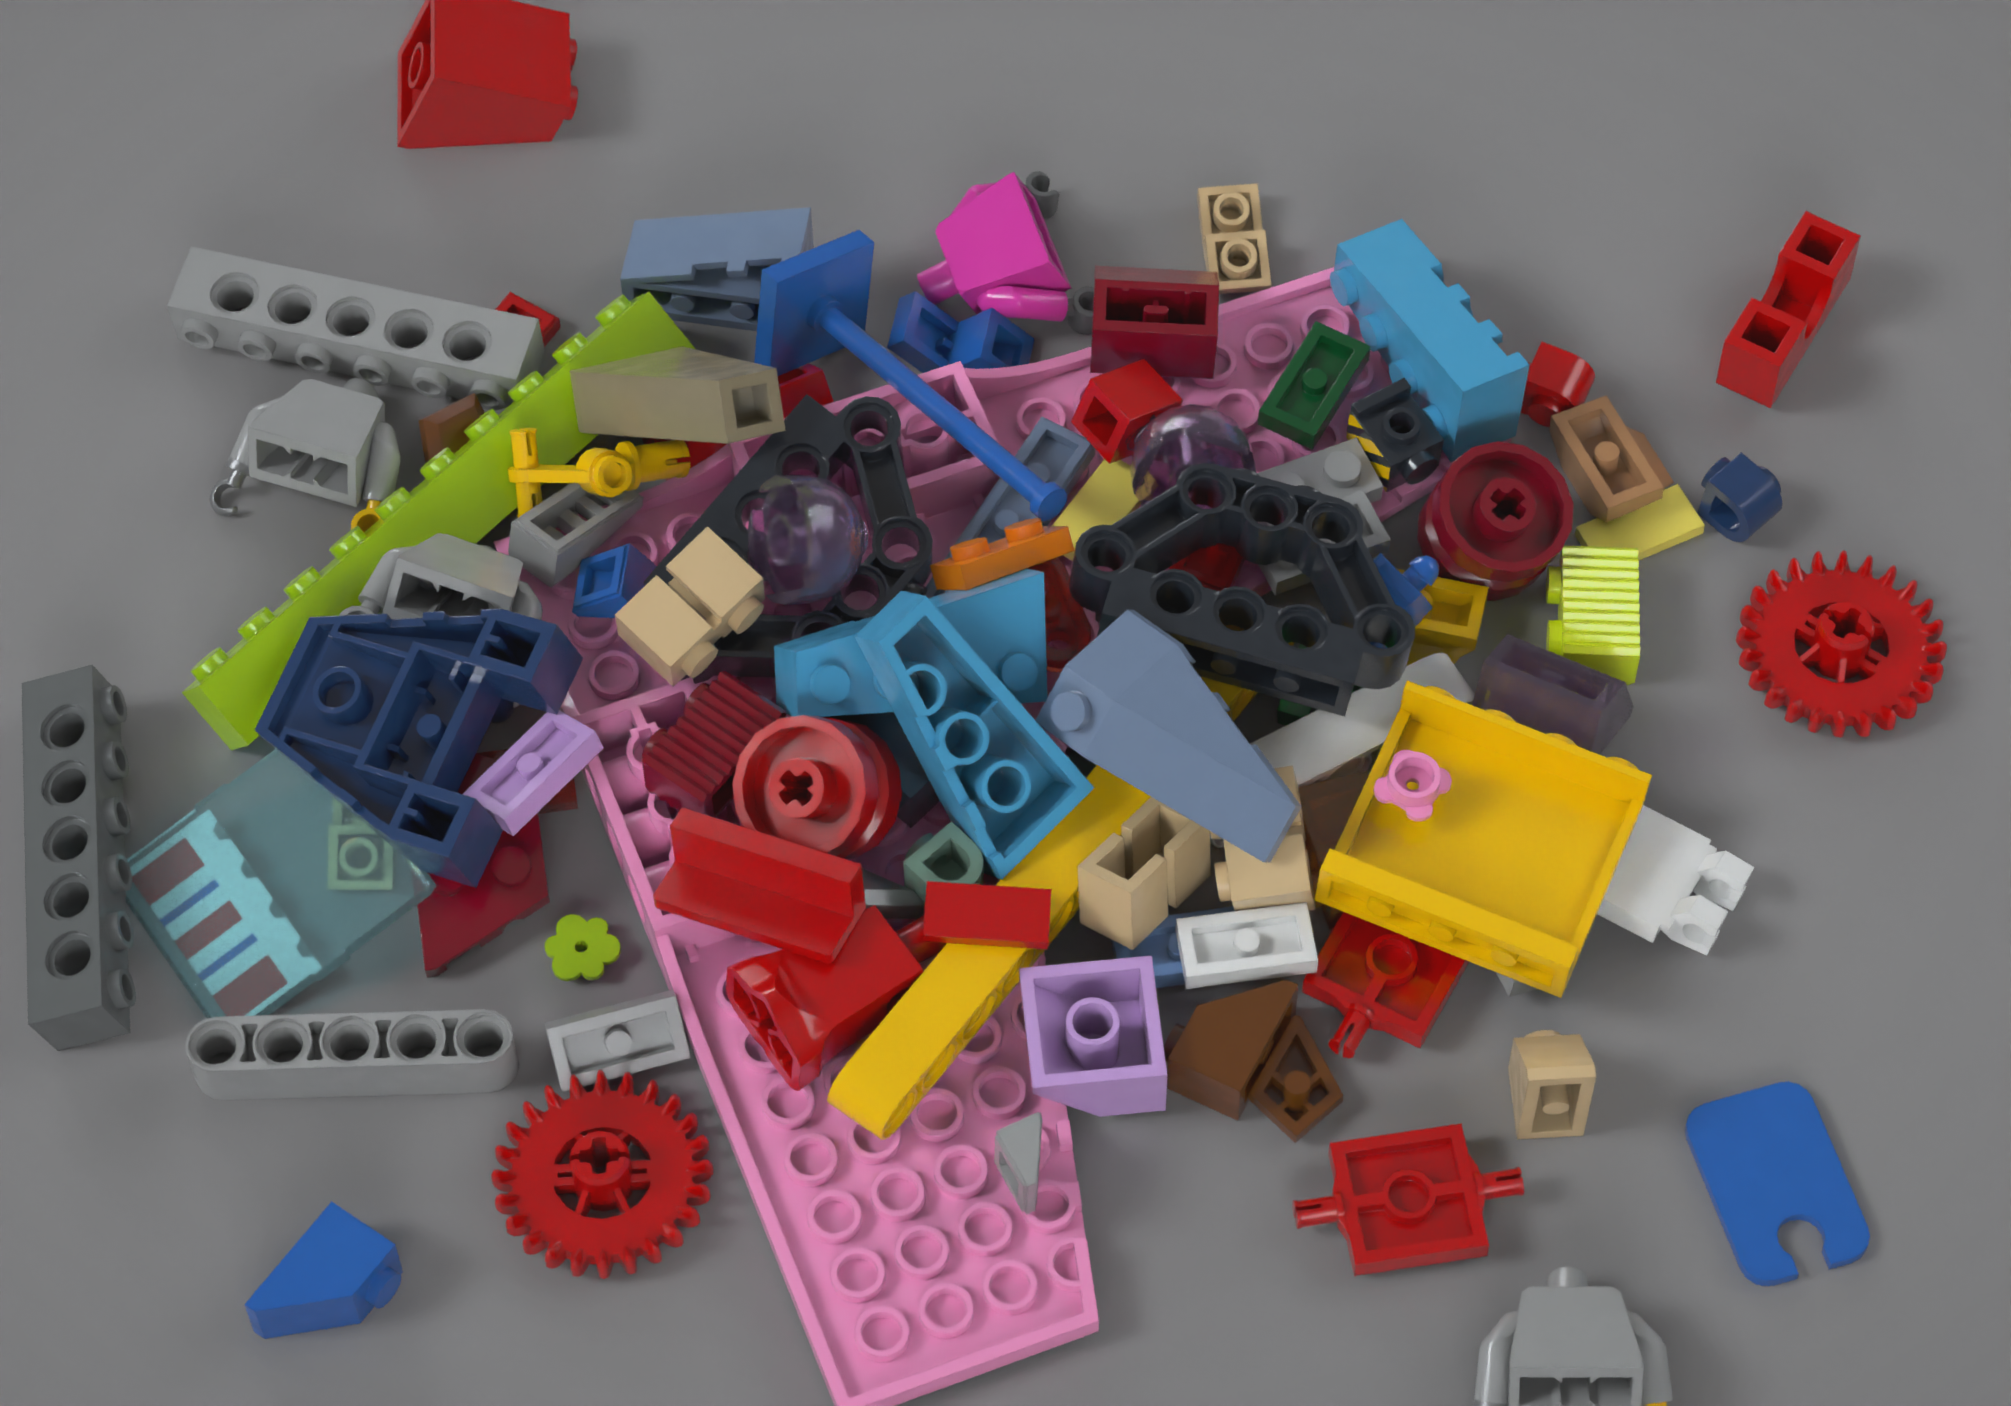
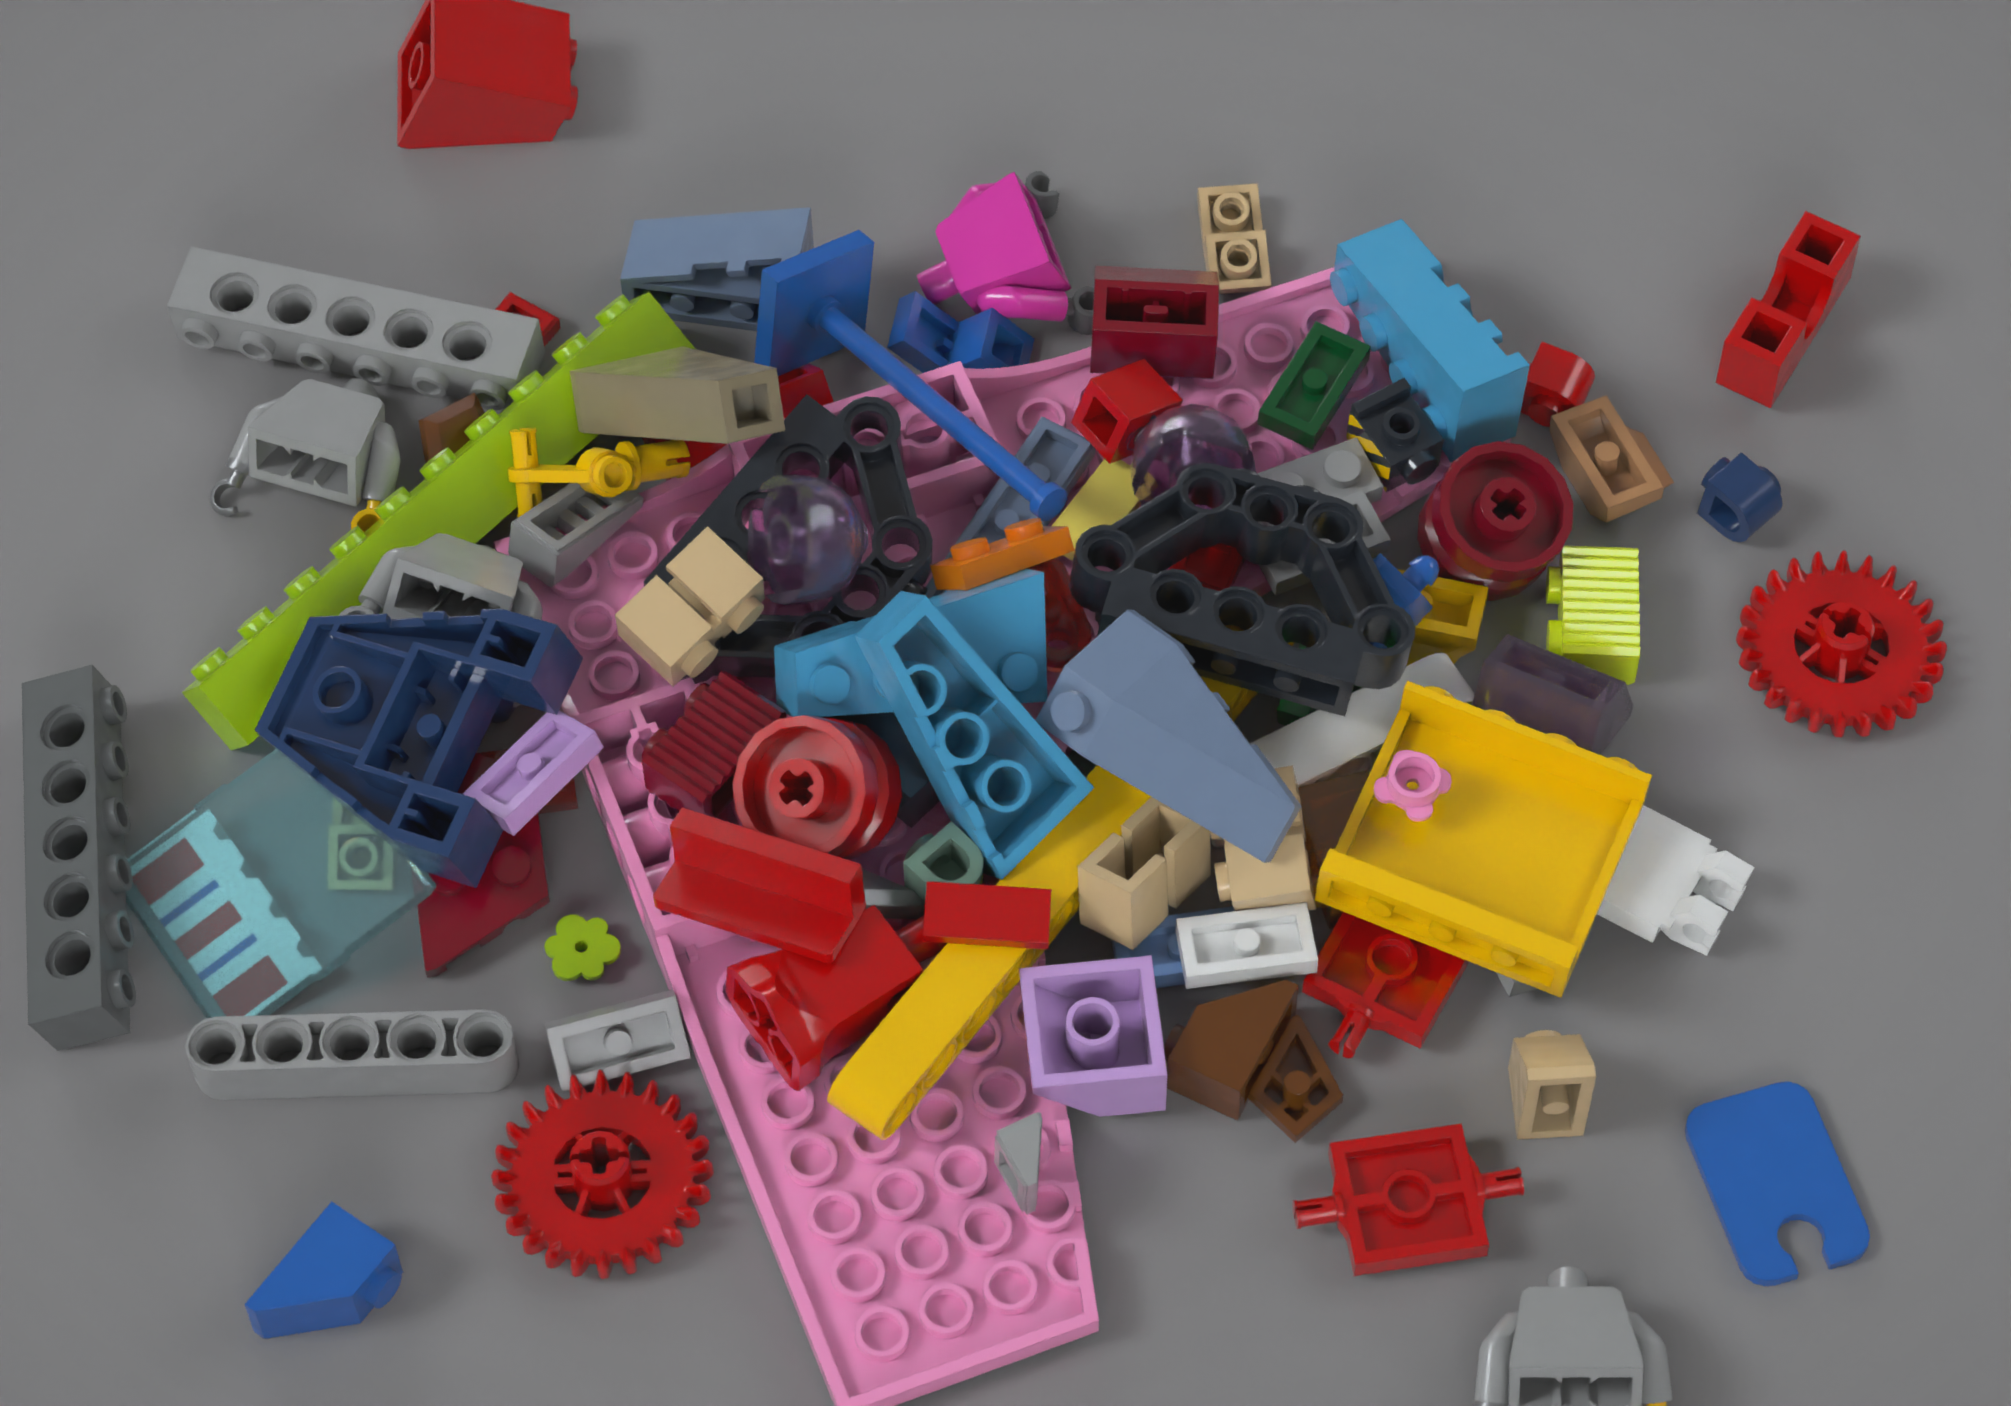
blue slope [572,543,657,618] -> none
light yellow piece [1575,484,1705,561] -> none

